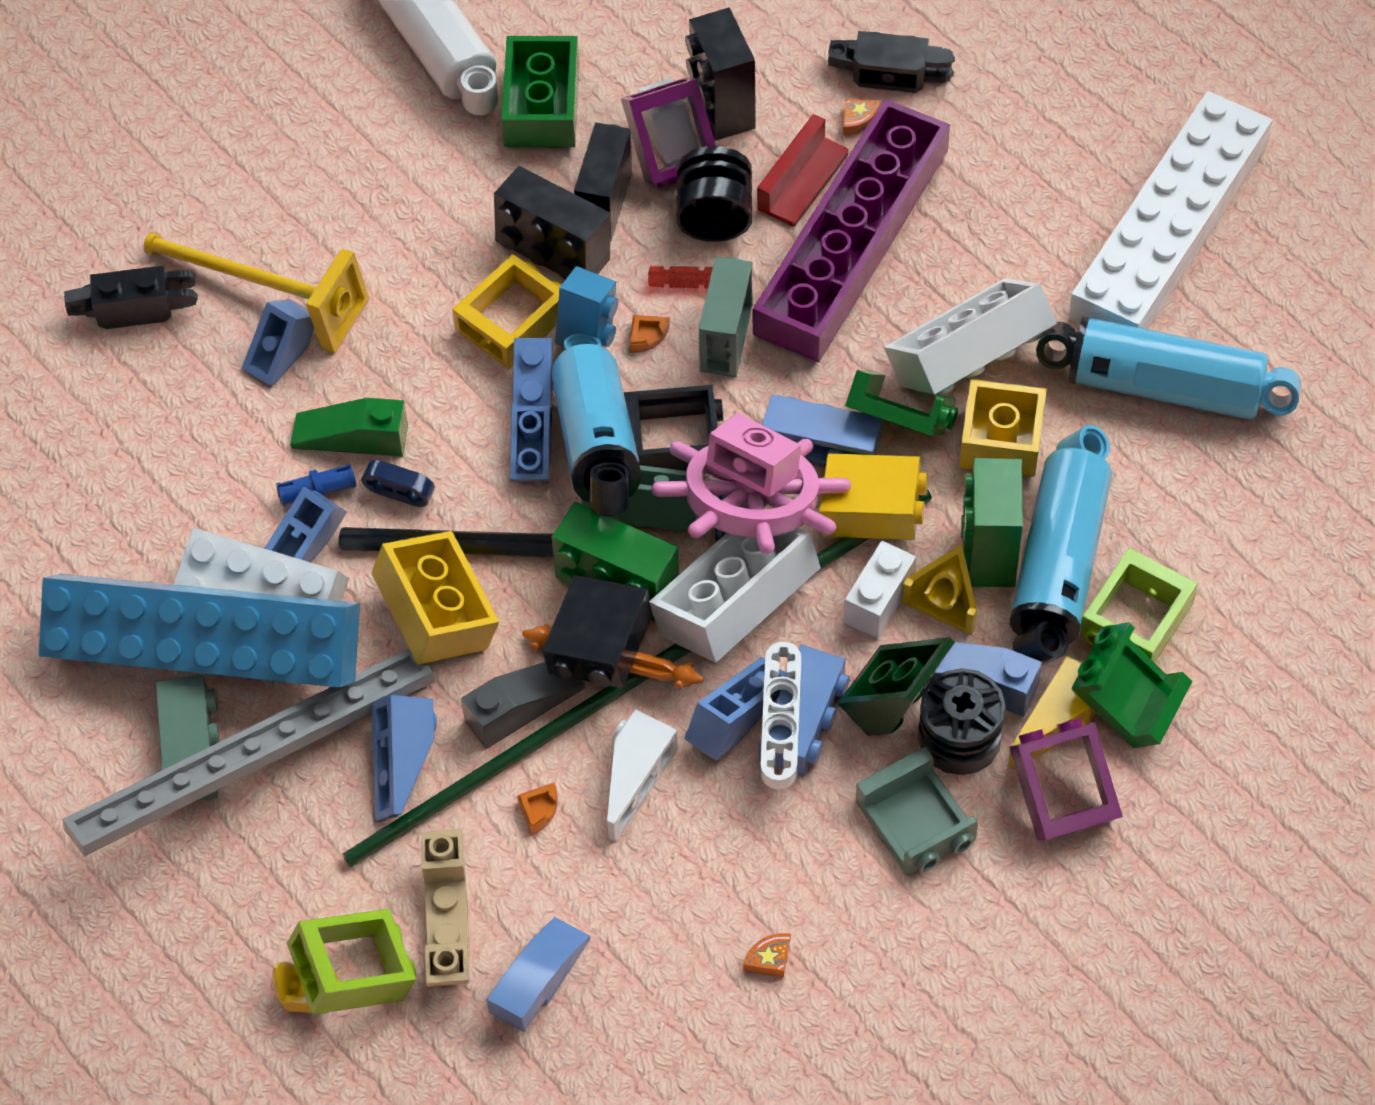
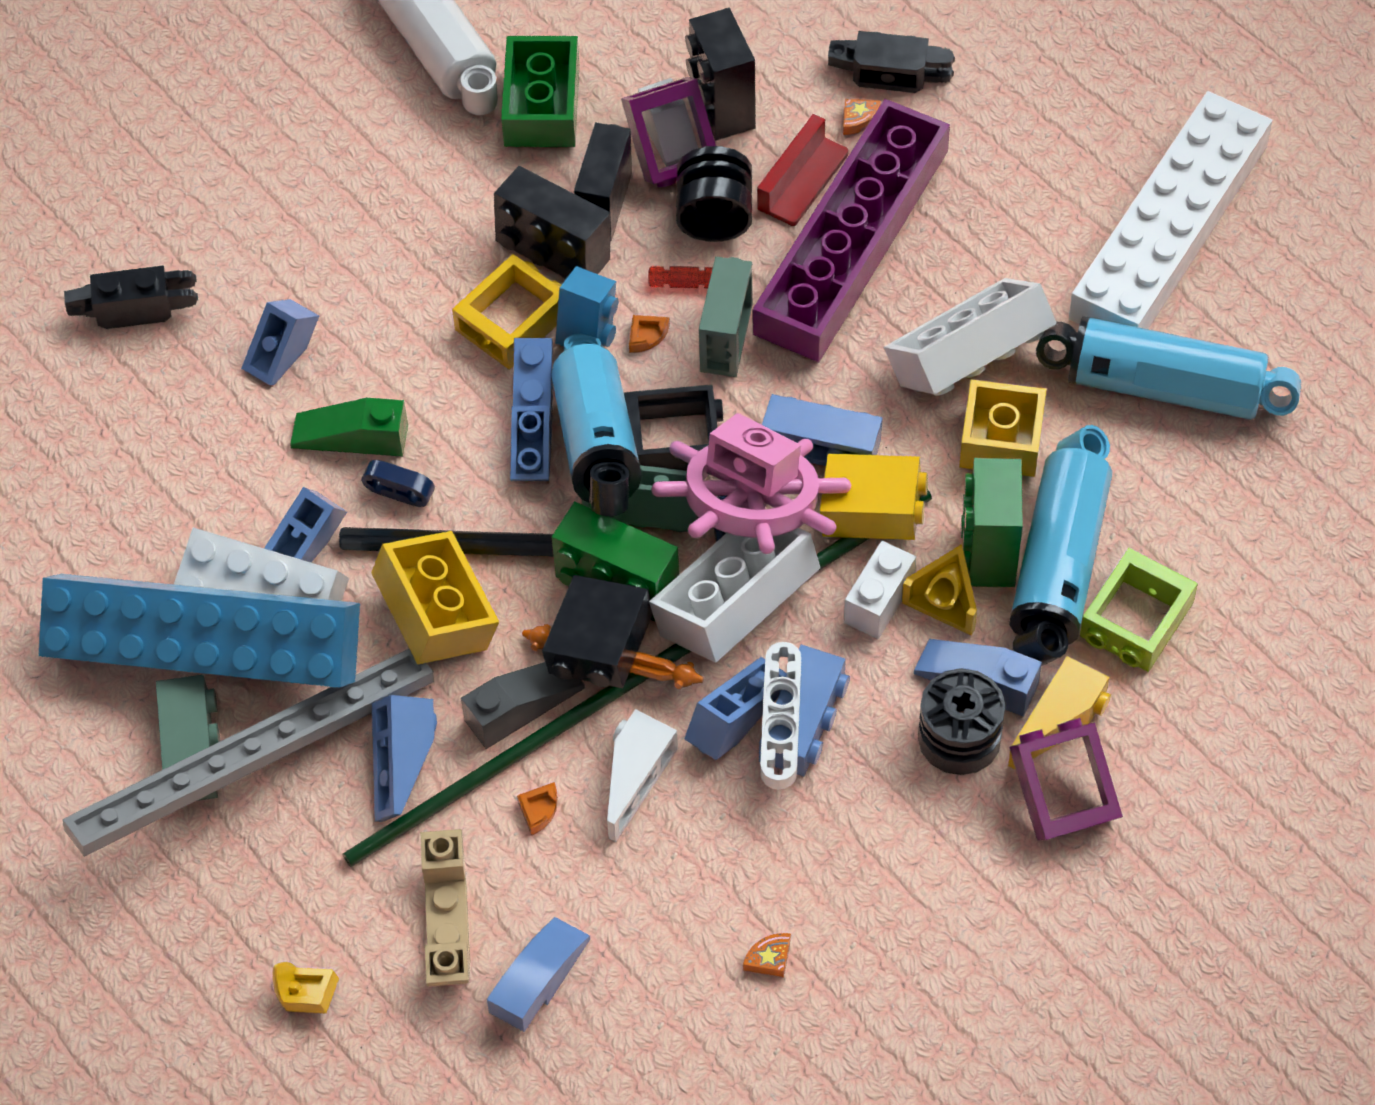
yellow tile [143,232,370,353] -> none
blue pin [276,463,356,507] -> none
lime window [286,909,416,1015] -> none
dark green slope [837,637,955,736] -> none
green panel [845,370,958,436] -> none
sand green panel [856,747,978,877] -> none
green panel [1071,622,1193,748] -> none

